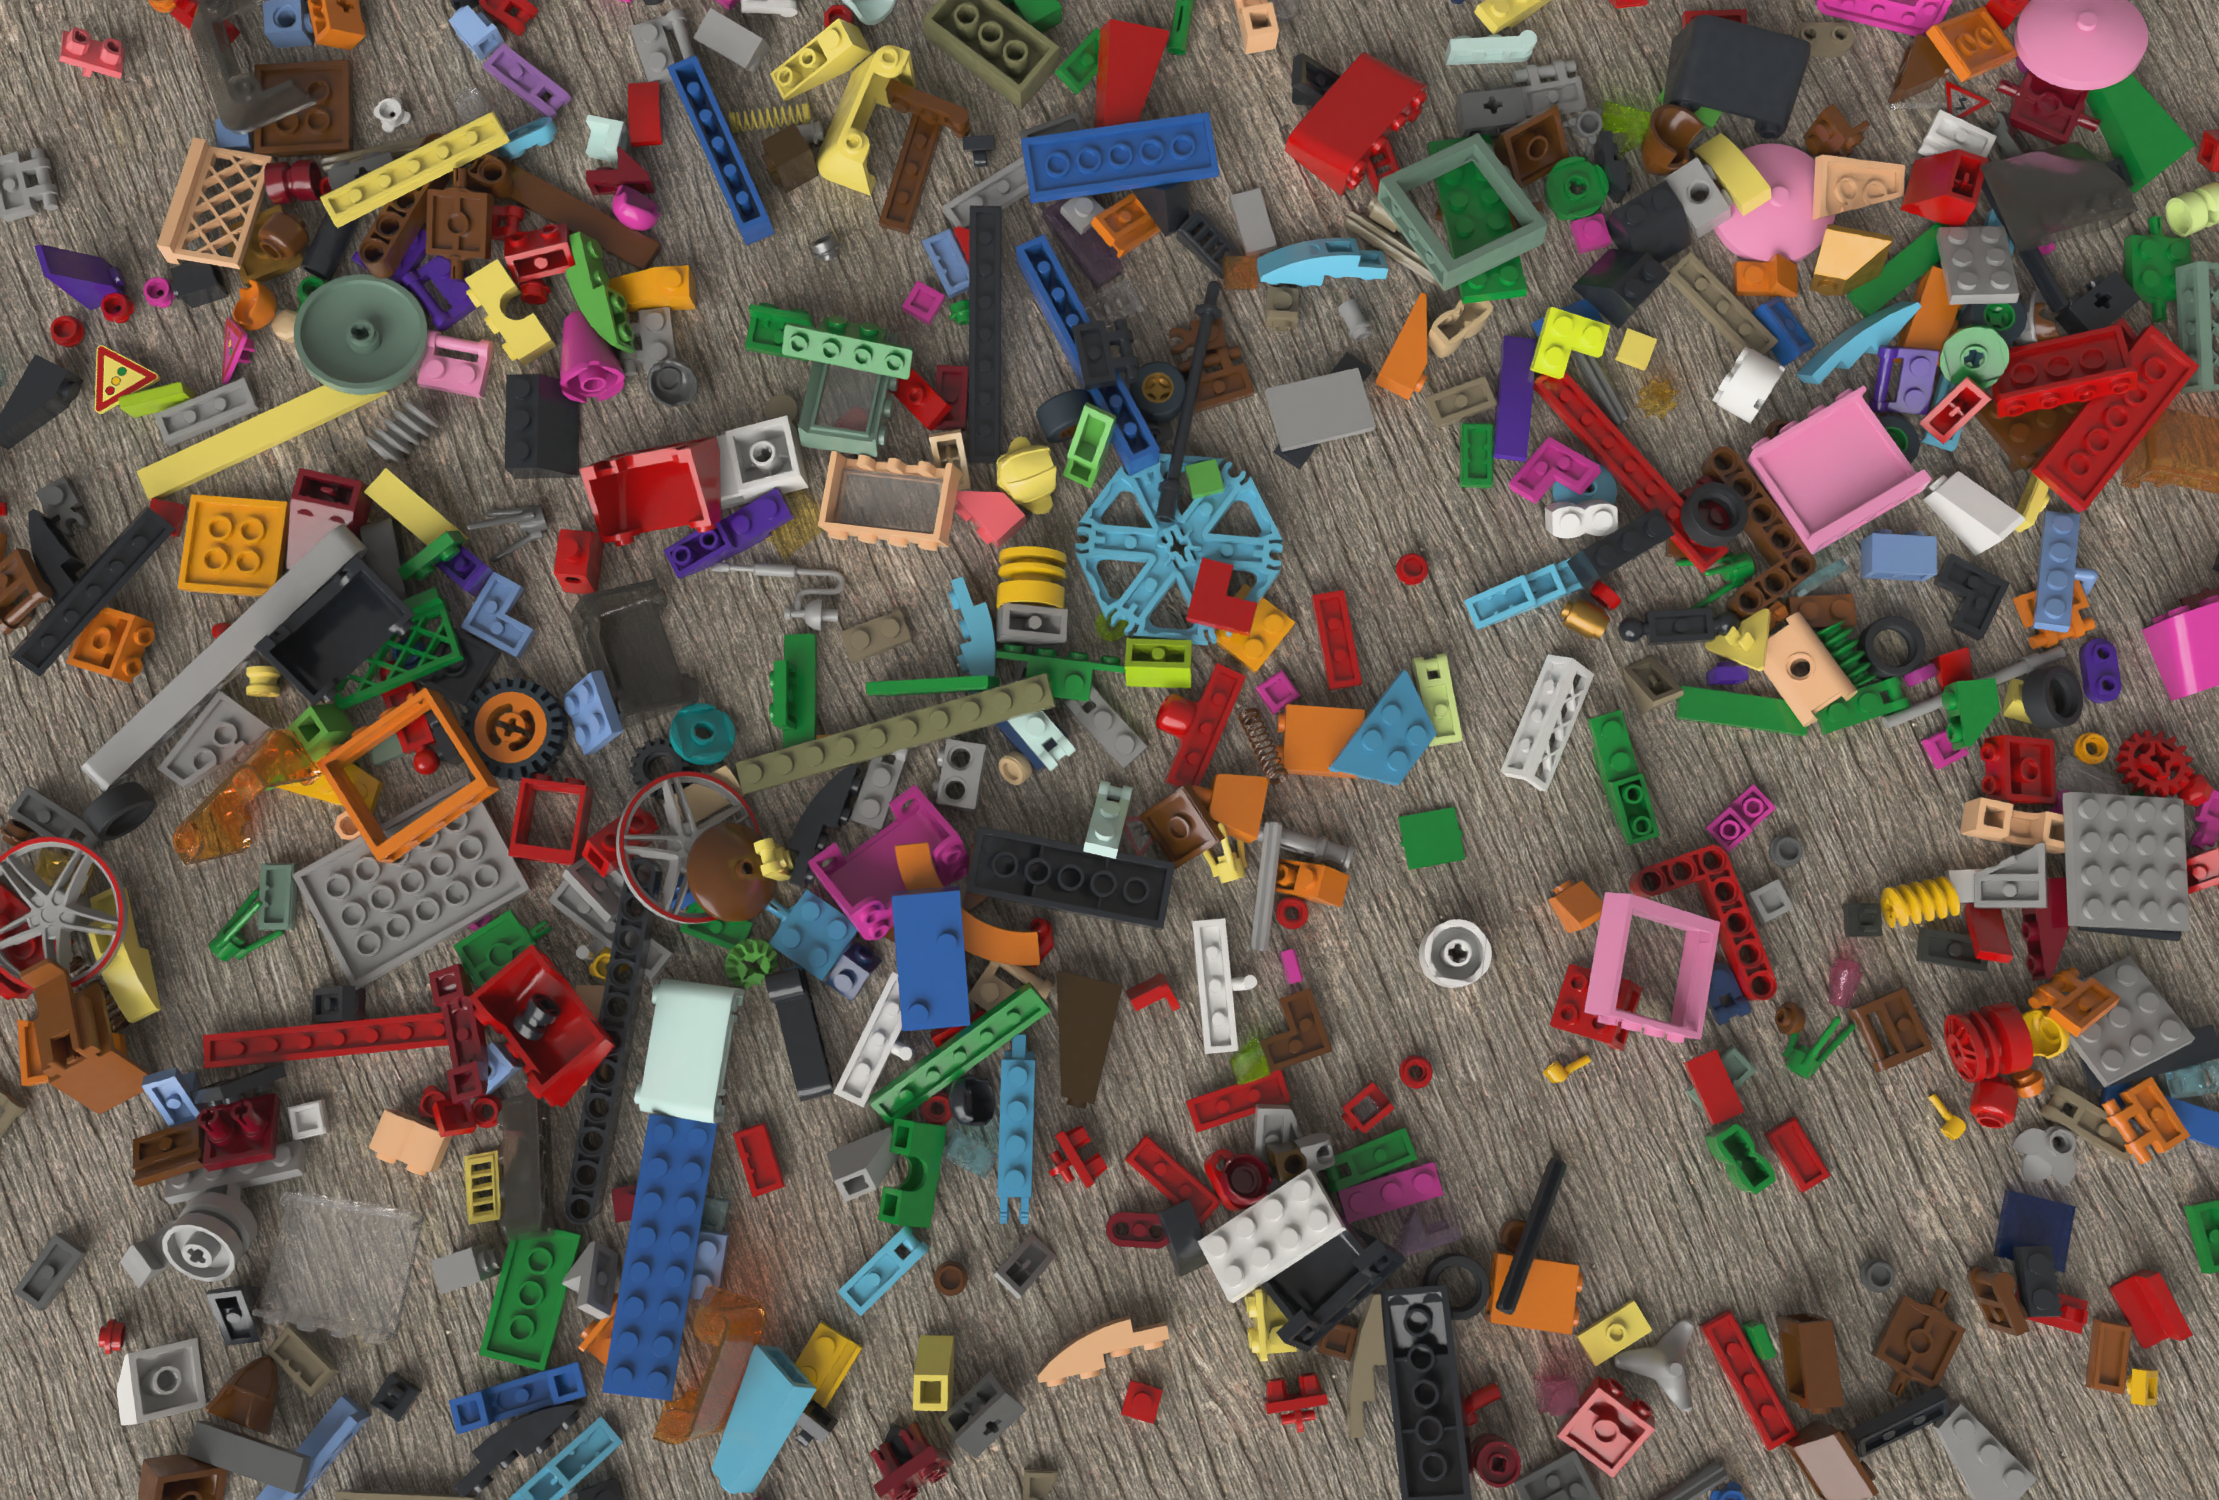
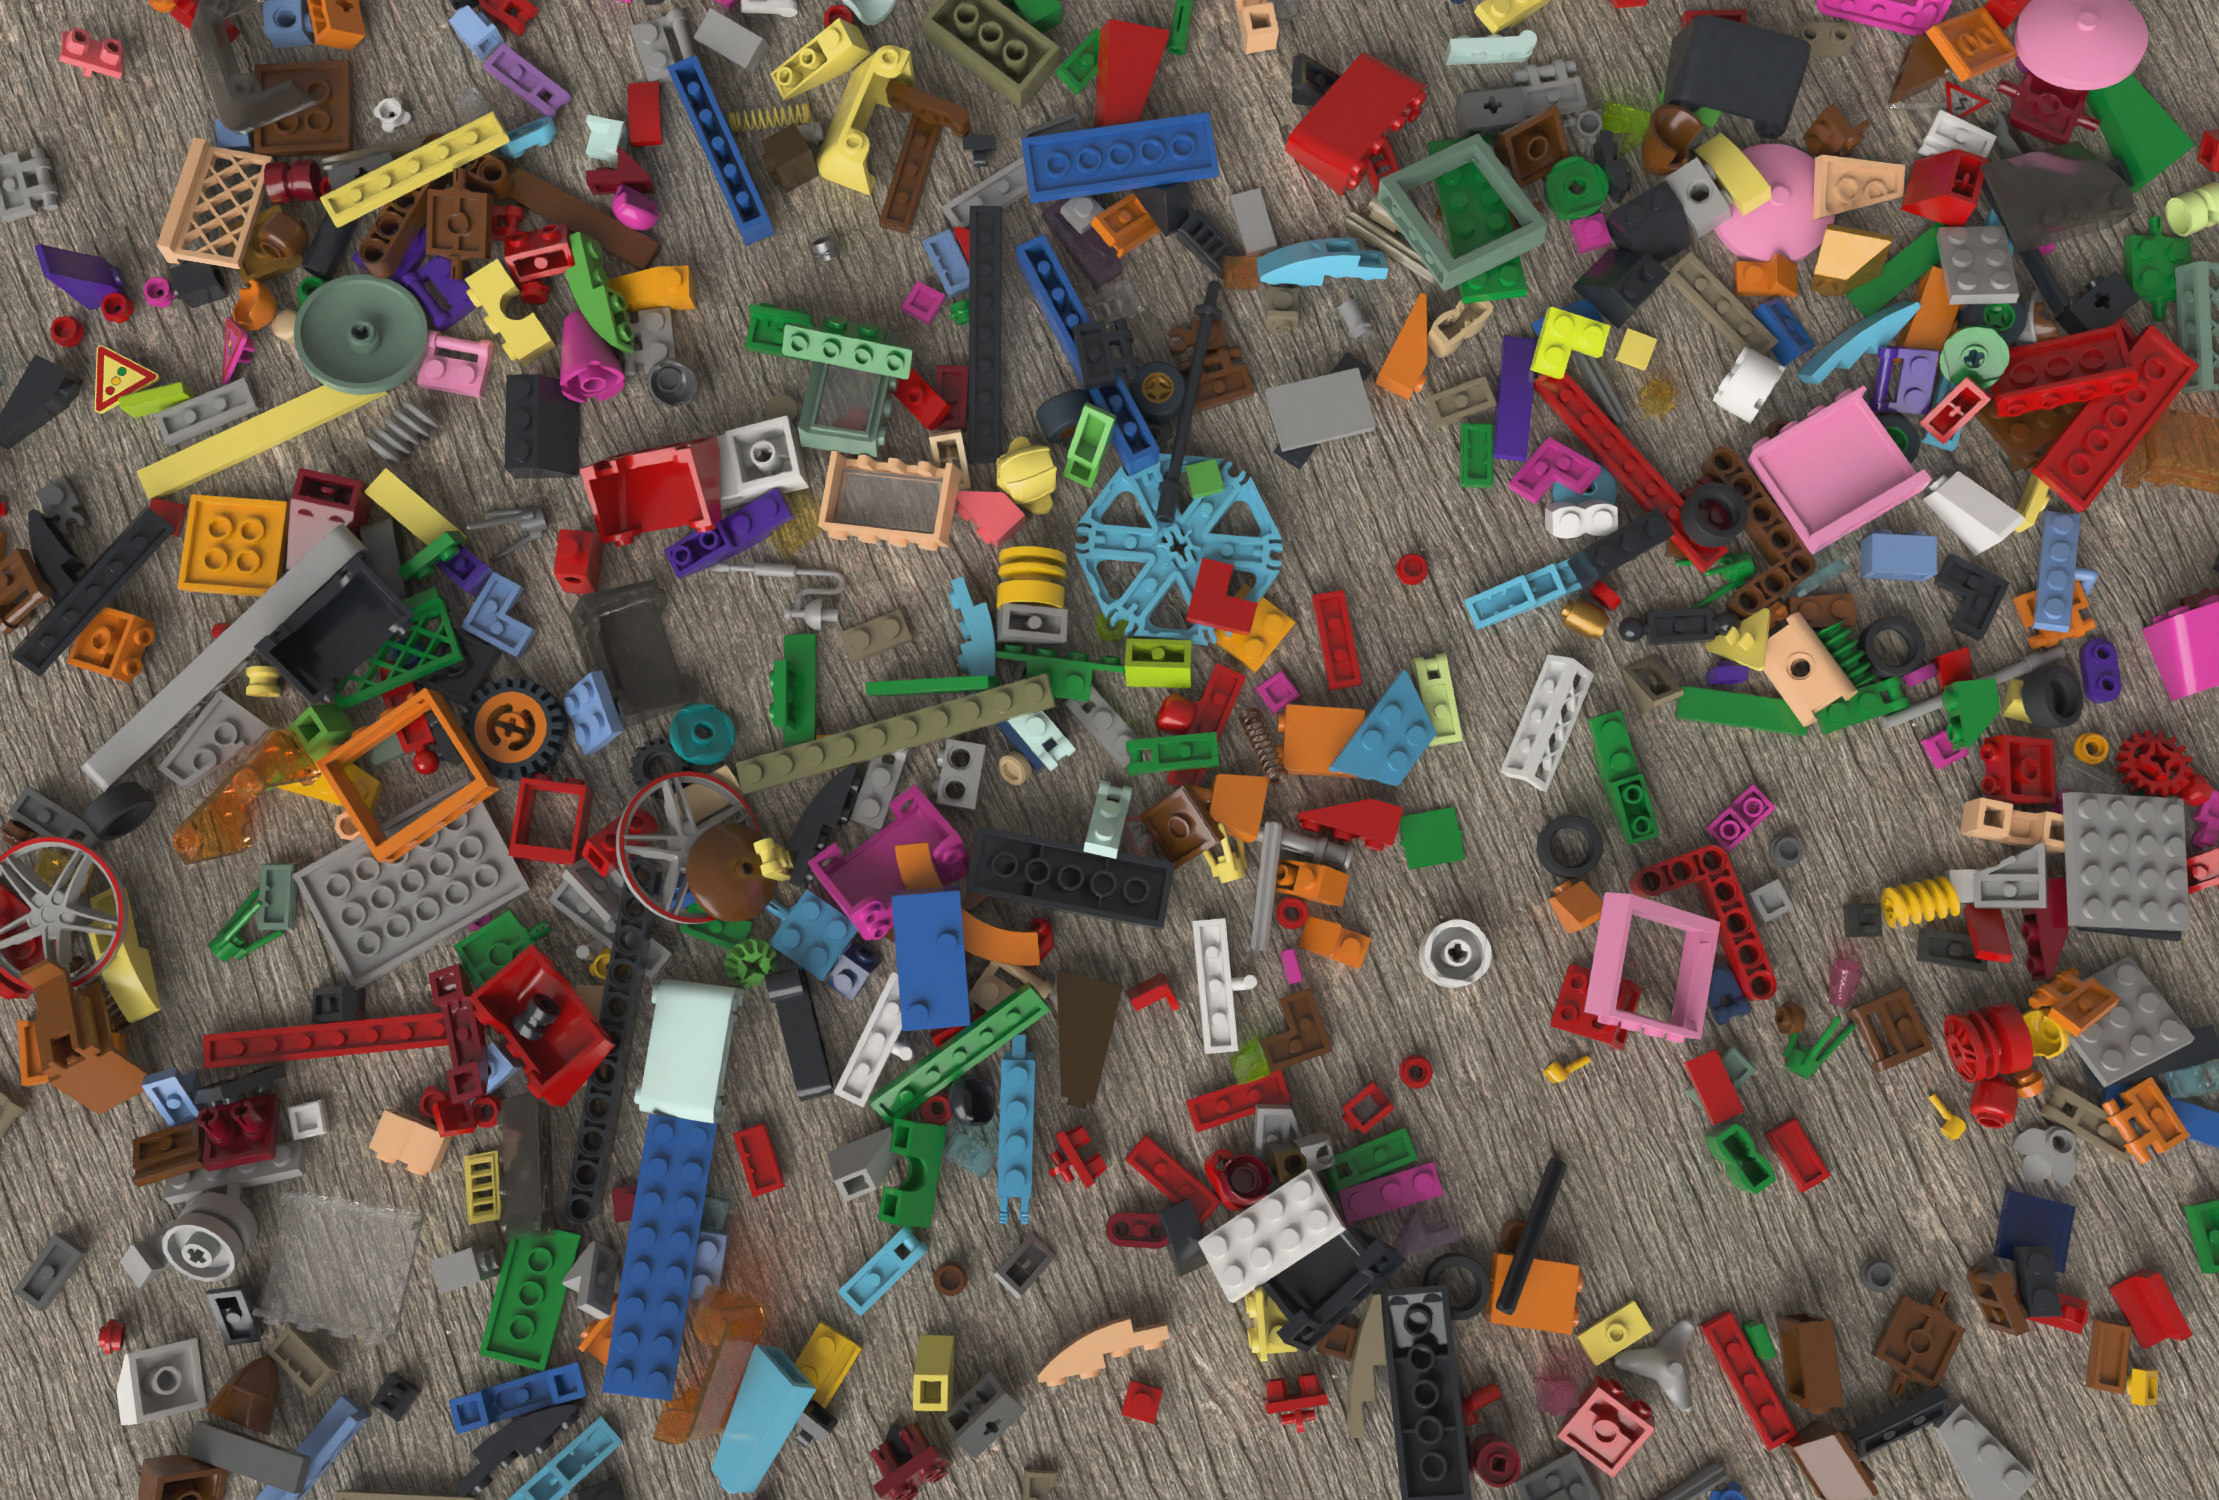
none -> green plate [1125,732,1220,776]
none -> red slope [1295,798,1403,852]
none -> orange slope [1297,916,1371,969]
none -> black tyre [1536,815,1603,879]

